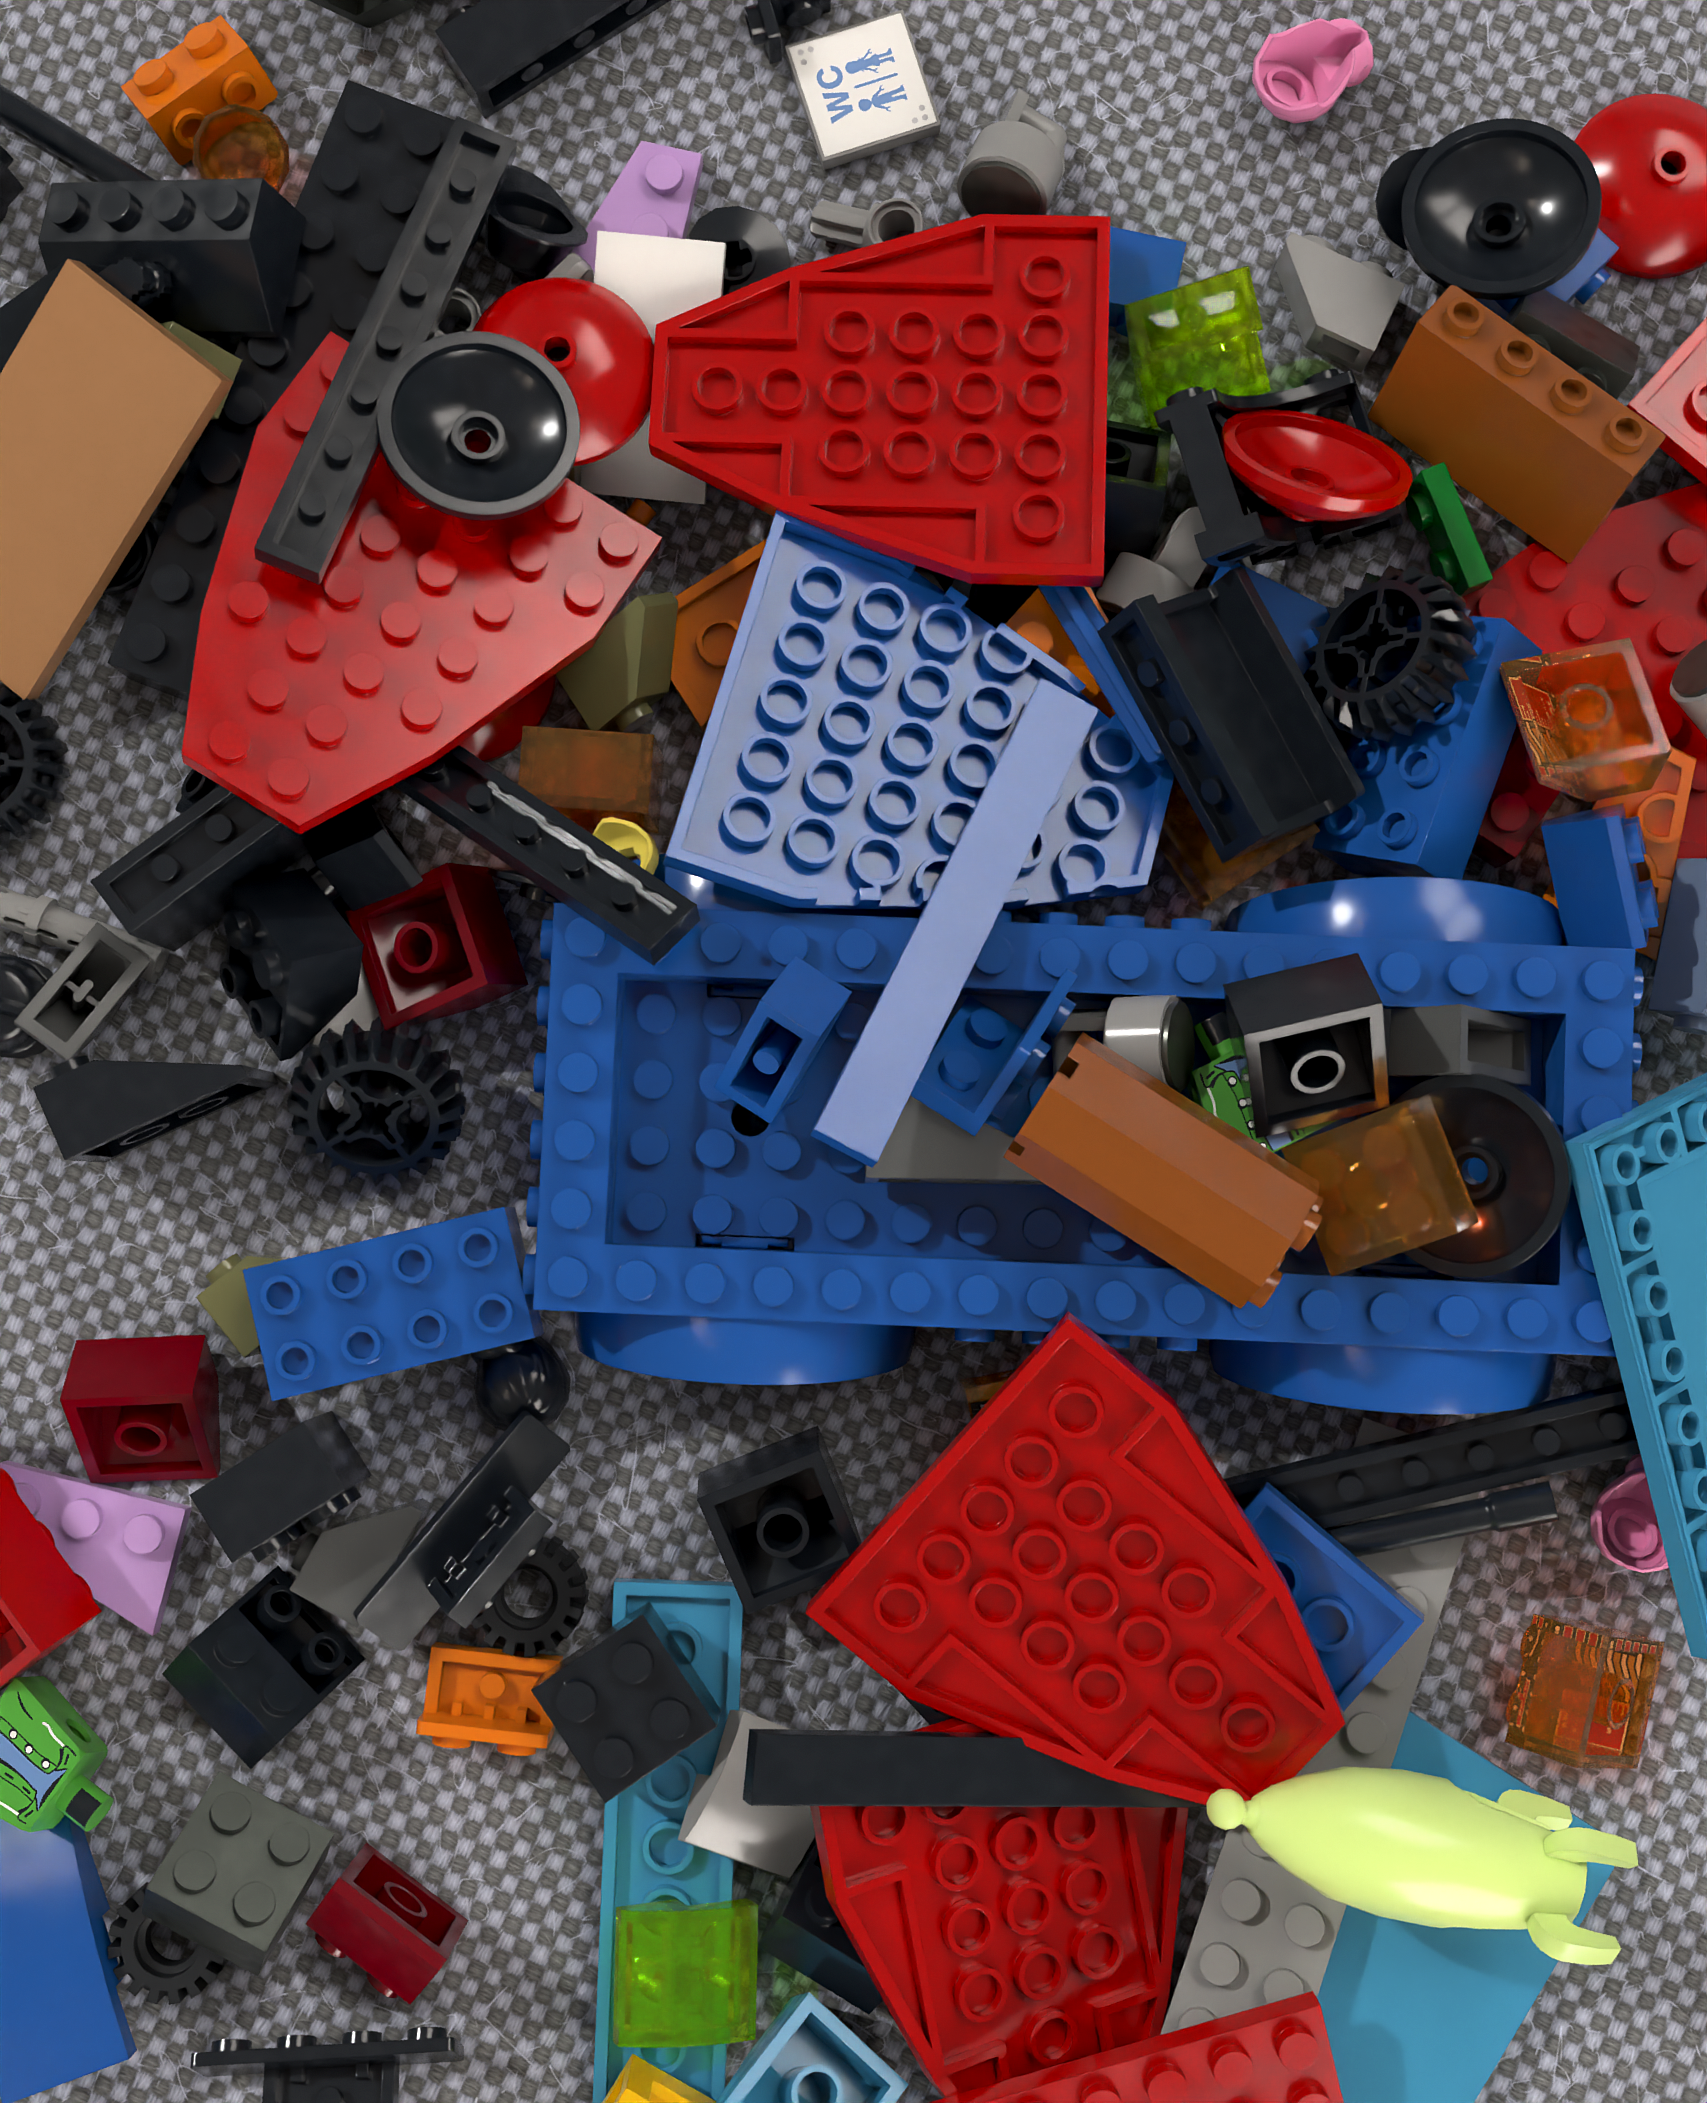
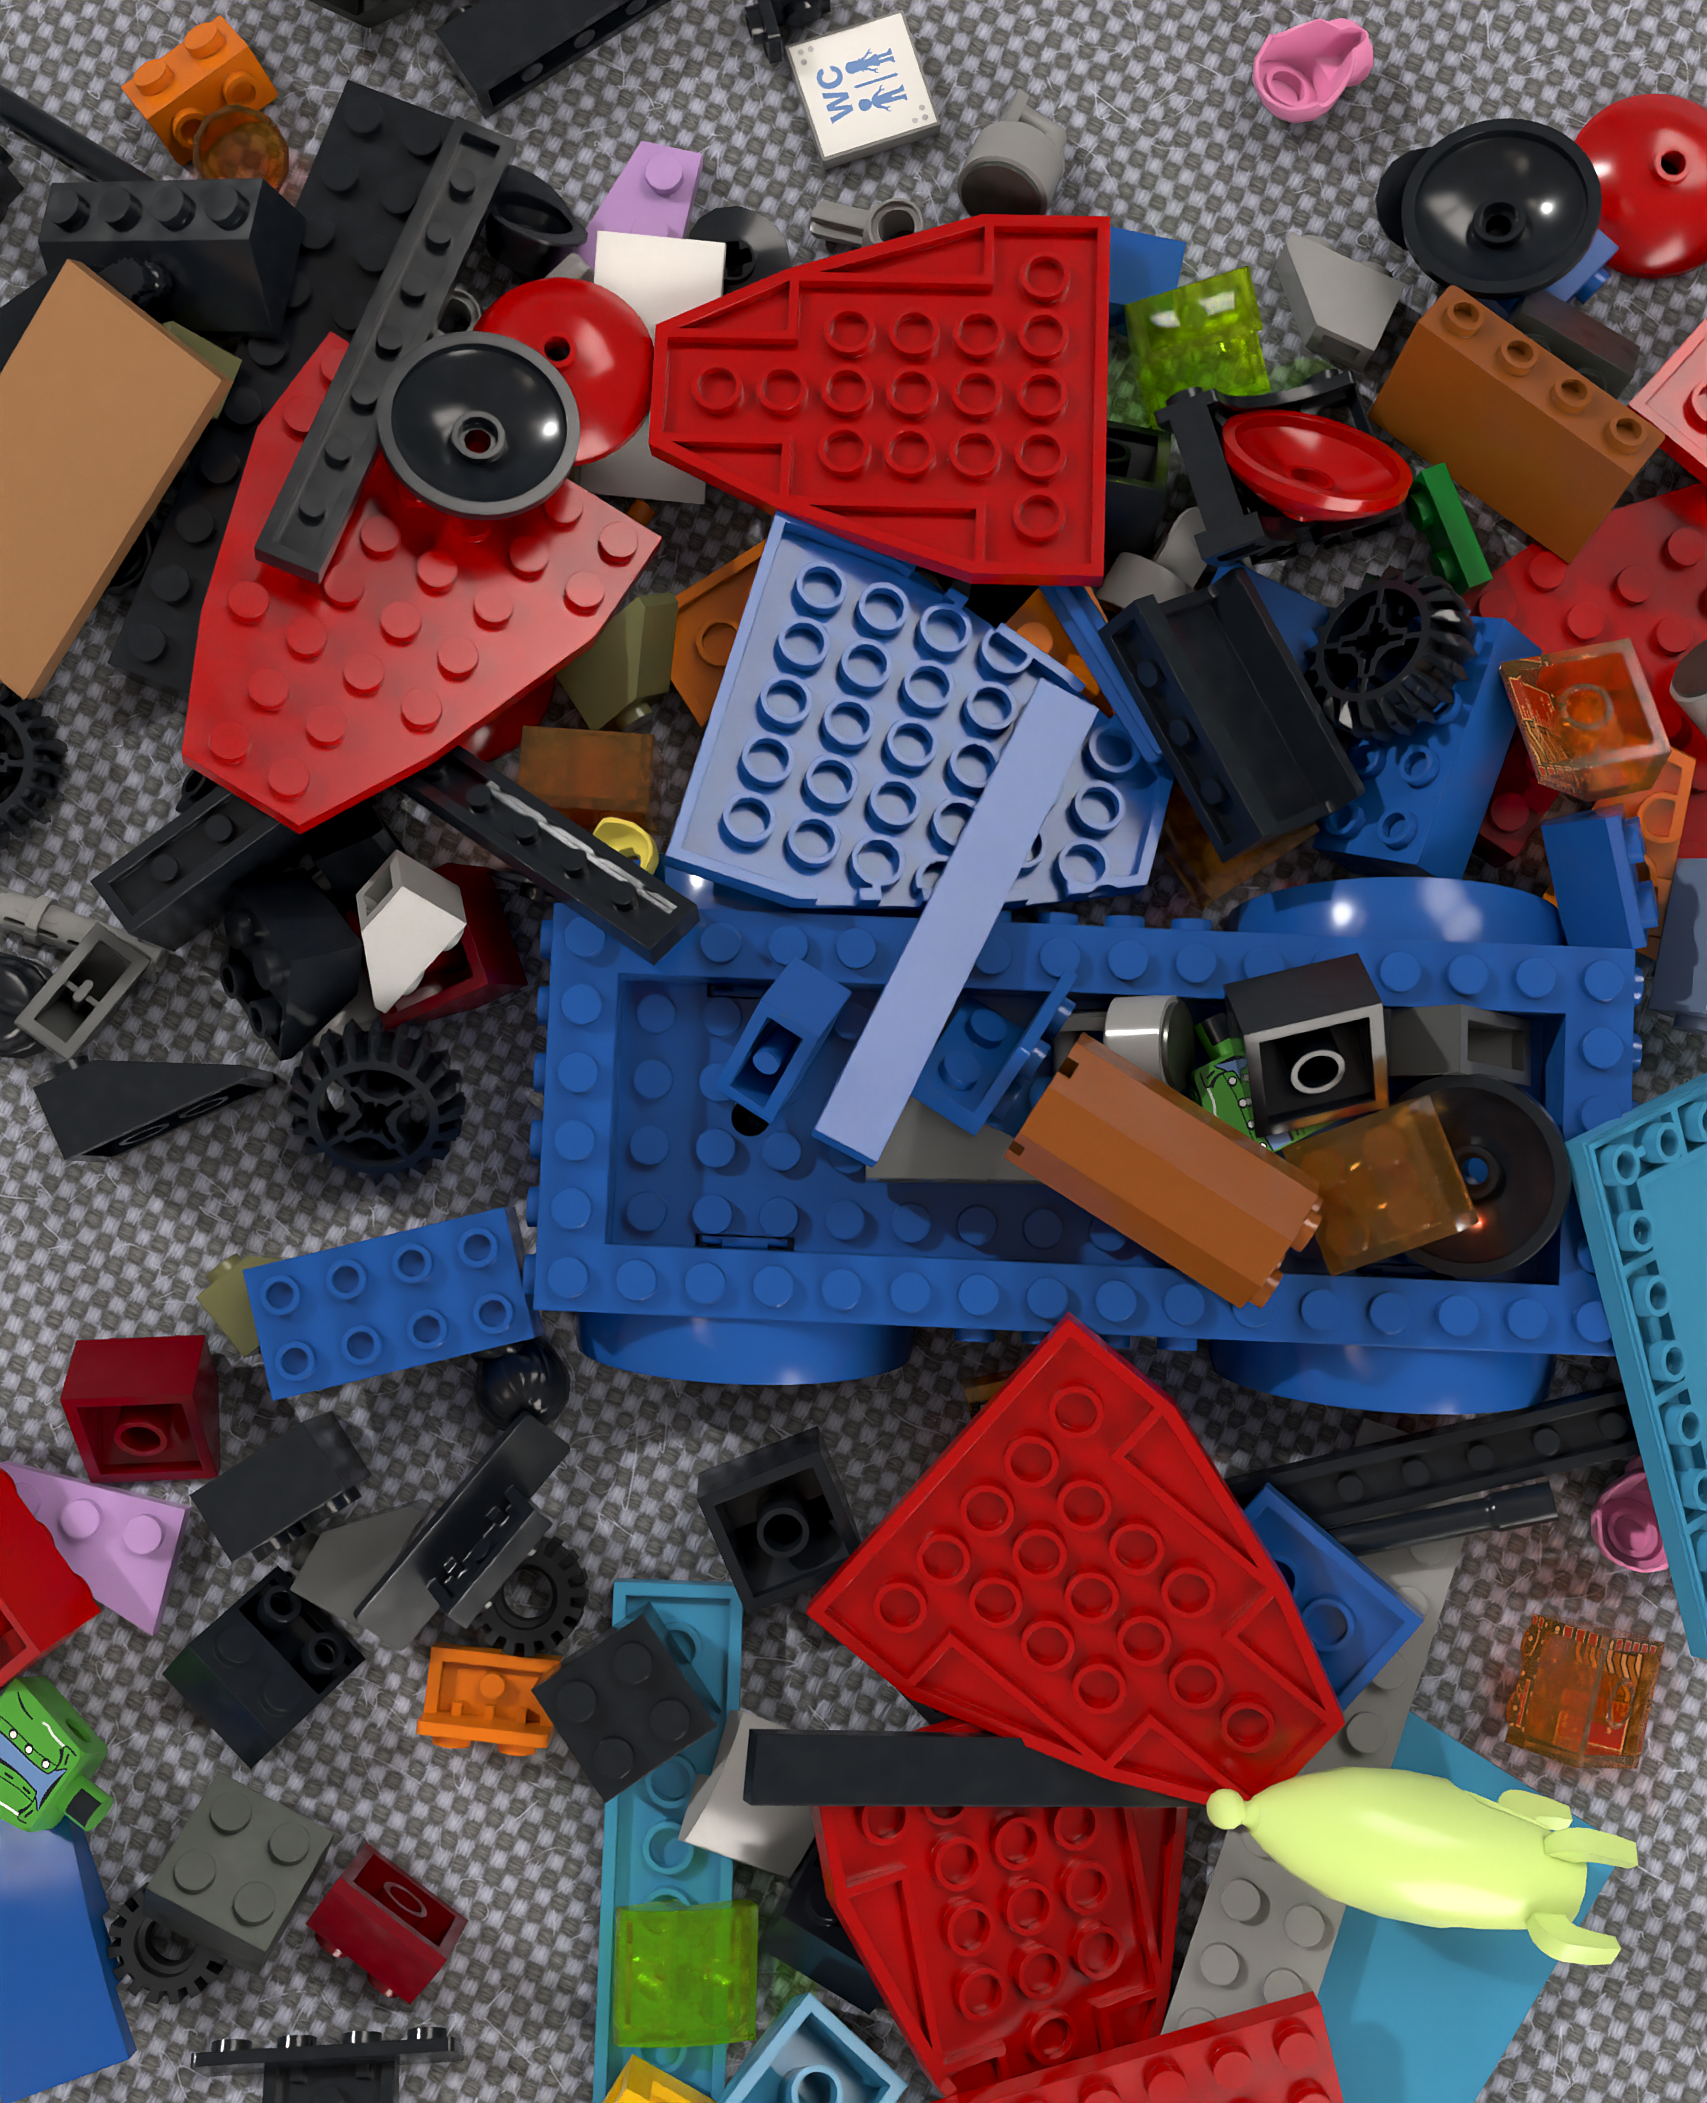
none -> slope [356,849,467,1013]

